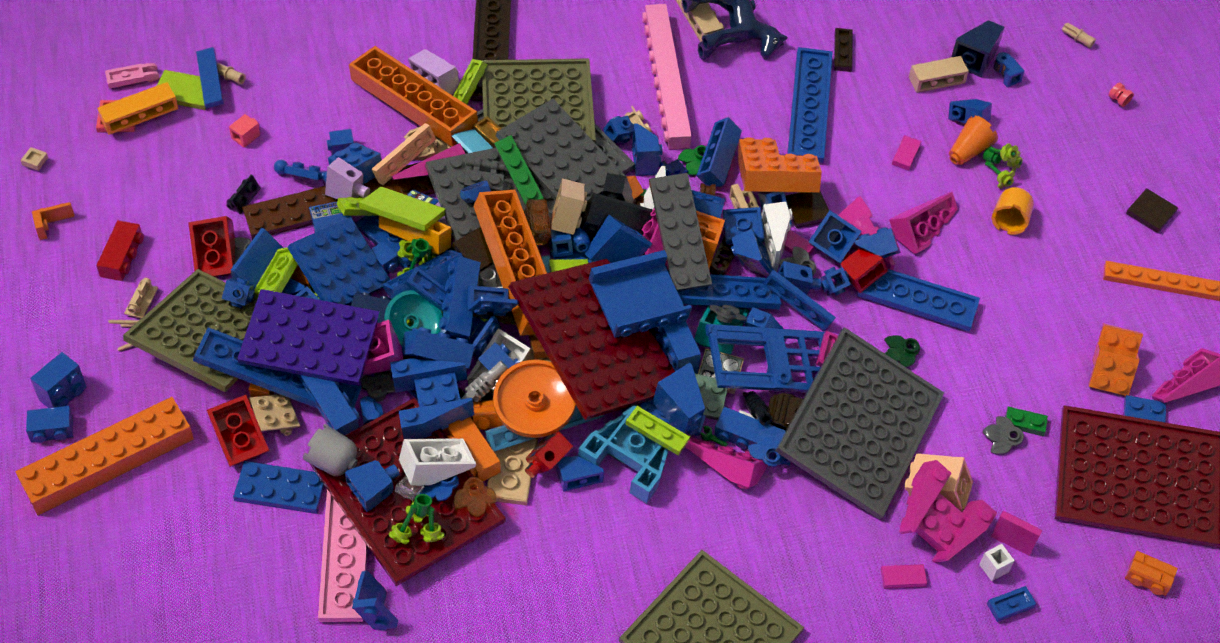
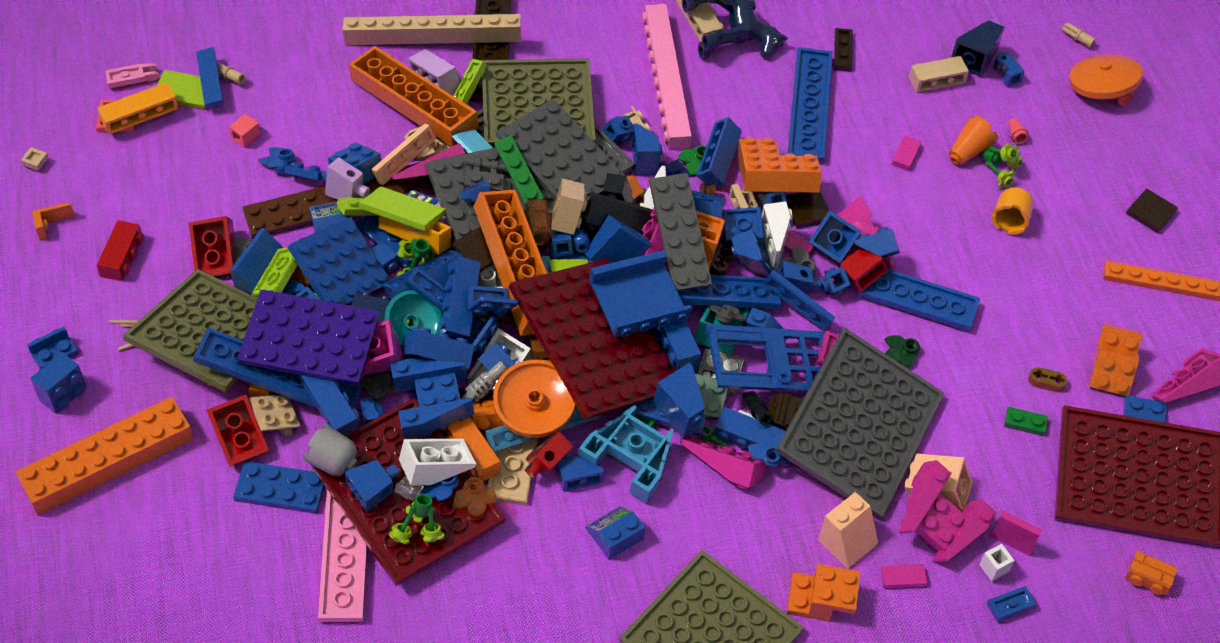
blue brick [26,406,73,443] -> none
tan hinge [124,278,158,318] -> none
blue brick [222,277,255,307] -> none
black hinge [226,174,261,214] -> none
blue brick [327,129,354,155] -> none
blue bracket [352,571,398,630] -> none
pearl gold tile [473,116,502,148] -> none
lime plate [626,406,690,456] -> none
dark pink wedge [889,192,958,254] -> none
blue slope [948,99,992,123] -> none
dark grey plate [982,416,1024,454] -> none
none -> blue bracket [27,327,79,369]
none -> blue plate [258,147,296,168]
none -> brick [342,14,522,45]
none -> blue slope [585,506,645,559]
none -> orange bracket [786,564,860,622]
none -> light nougat slope [818,492,878,569]
none -> coral cone [1008,118,1029,144]
none -> pearl gold beam [1028,367,1068,392]
none -> orange dish [1069,54,1143,99]

